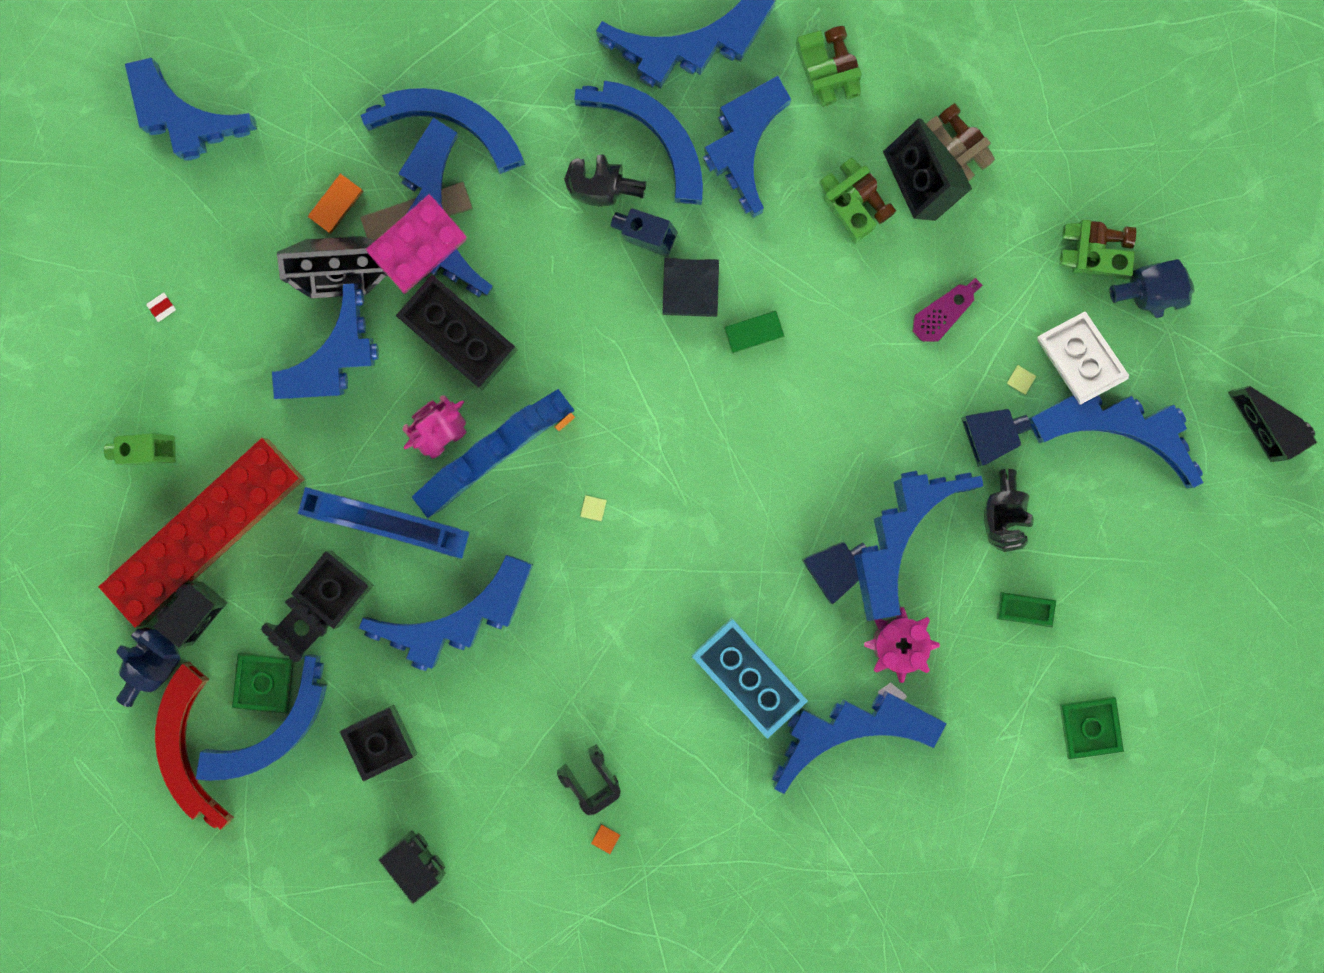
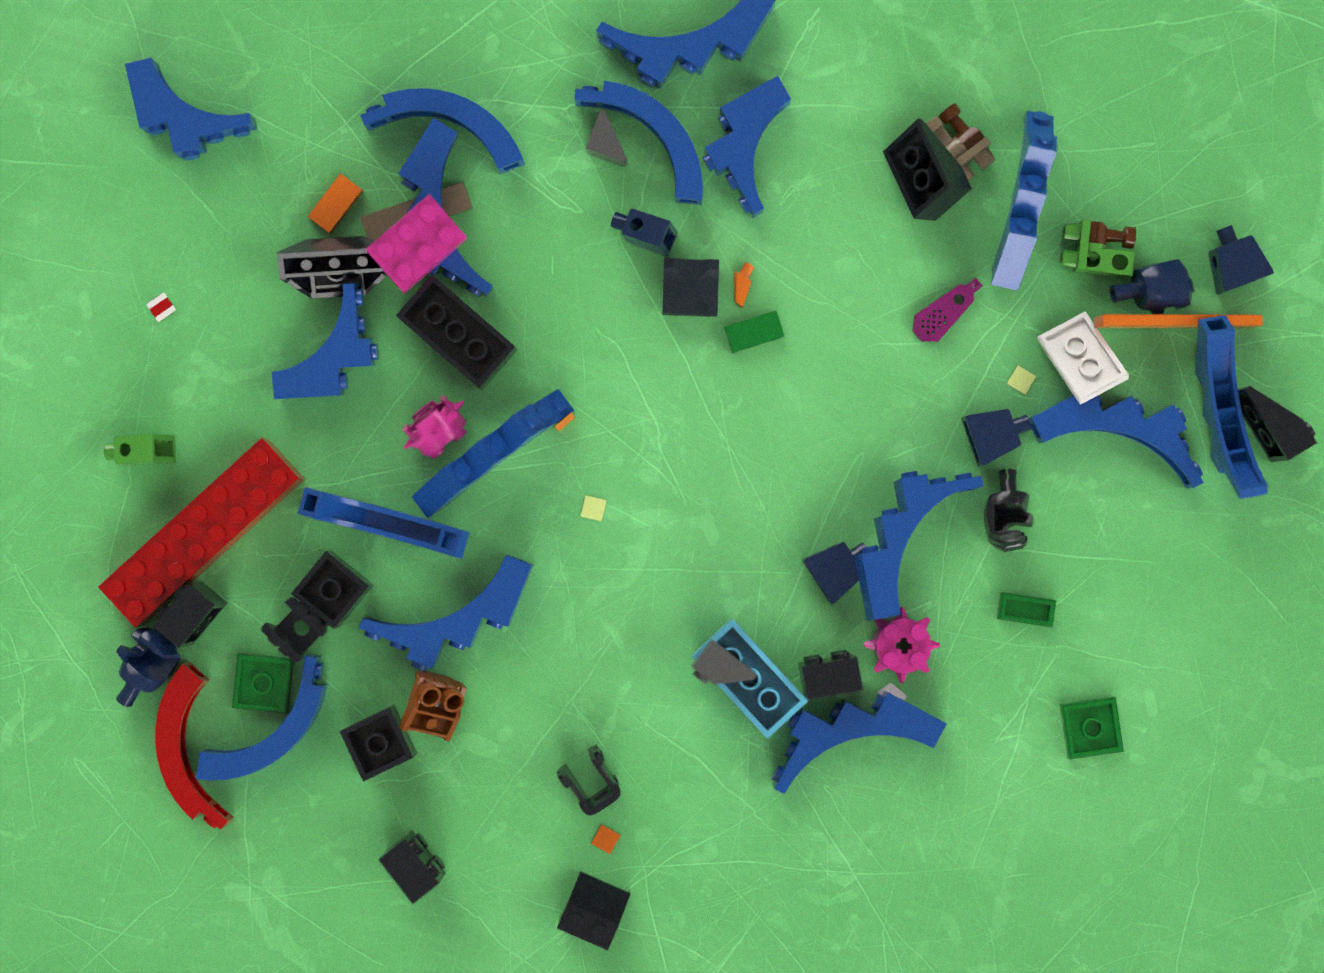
black piece [564,155,647,207] -> none
bright green hips [796,26,862,107] -> none
bright green hips [819,157,897,244] -> none
none -> dark orange slope [400,670,467,741]
none -> black slope [557,871,631,951]
none -> dark grey slope [586,110,628,167]
none -> dark grey slope [692,639,757,684]
none -> orange bar [733,262,755,308]
none -> black brick [798,650,863,700]
none -> blue arch [991,111,1057,291]
none -> orange tile [1094,314,1263,328]
none -> blue arch [1195,315,1268,499]
none -> dark blue torso [1209,225,1274,295]

